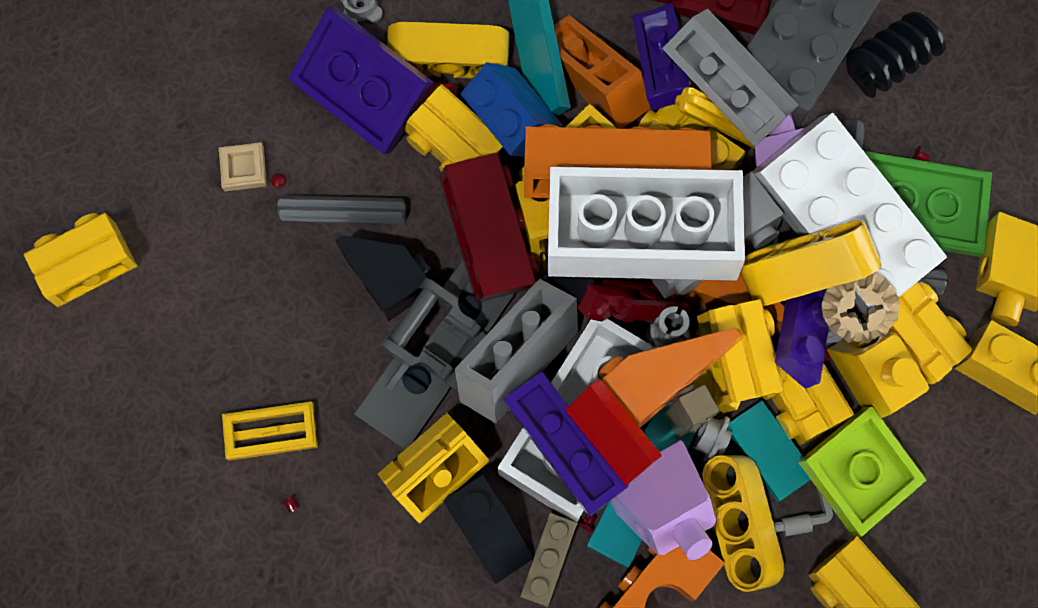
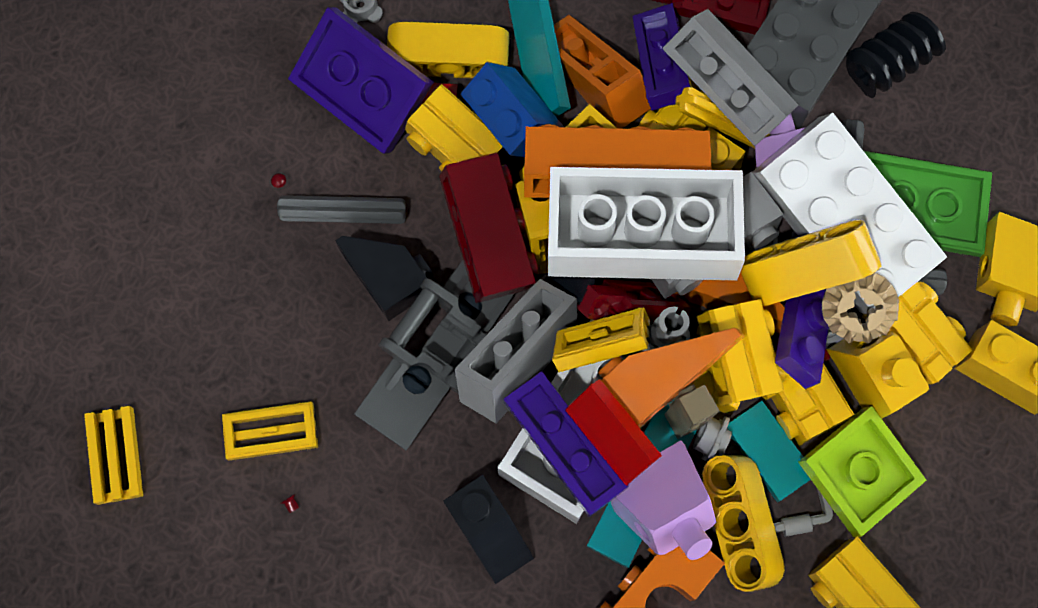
yellow brick [24,212,138,307] -> none
tan tile [219,142,267,191] -> none
yellow brick [378,413,490,524] -> none
dark tan piece [520,513,577,608] -> none
dark red piece [577,514,596,533] -> none
dark red piece [912,146,930,161] -> none
none -> yellow tile [84,406,143,505]
none -> yellow tile [552,308,650,372]

